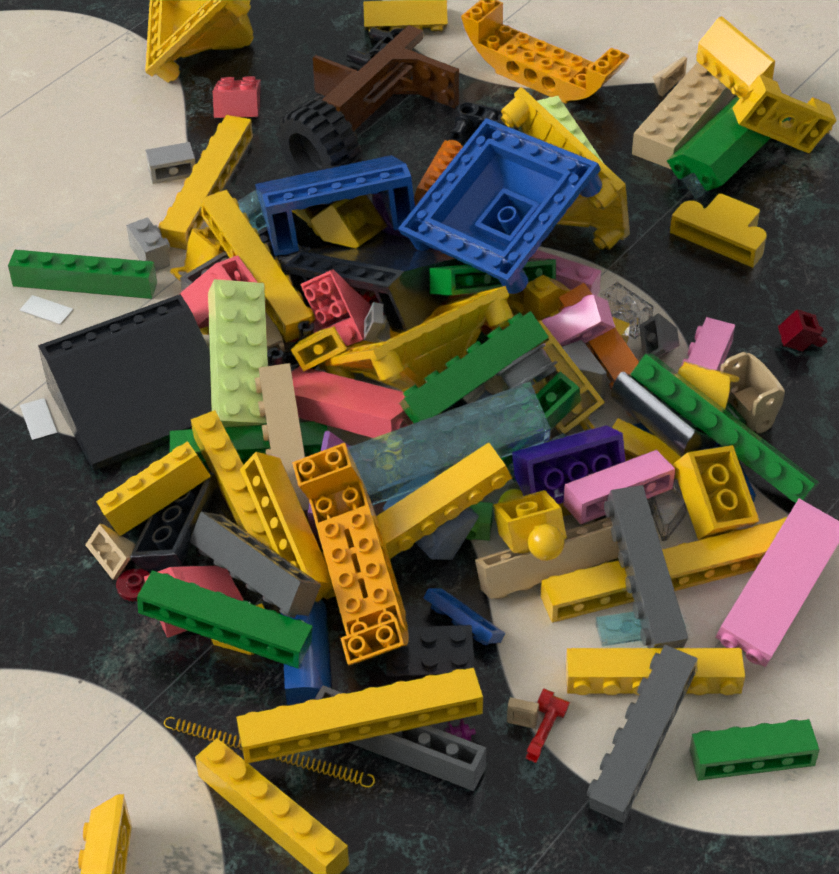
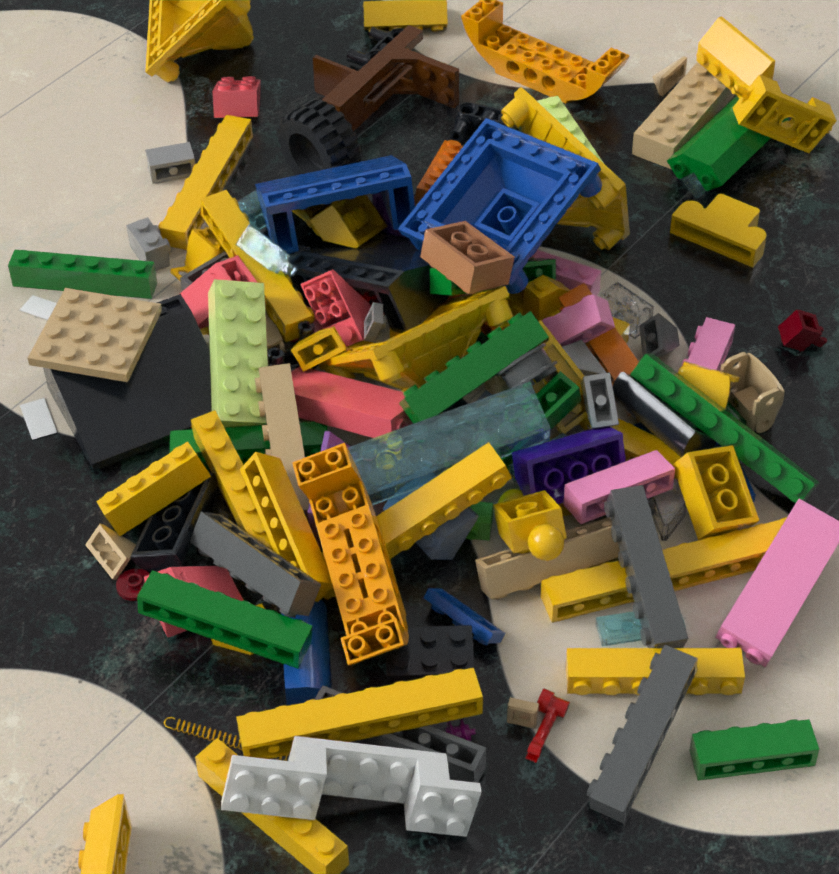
none -> tan plate [27,288,162,382]
none -> white bracket [221,736,481,837]
none -> clear light blue hinge [235,224,298,276]
none -> nougat brick [420,221,515,294]
none -> light grey slope [581,372,619,429]

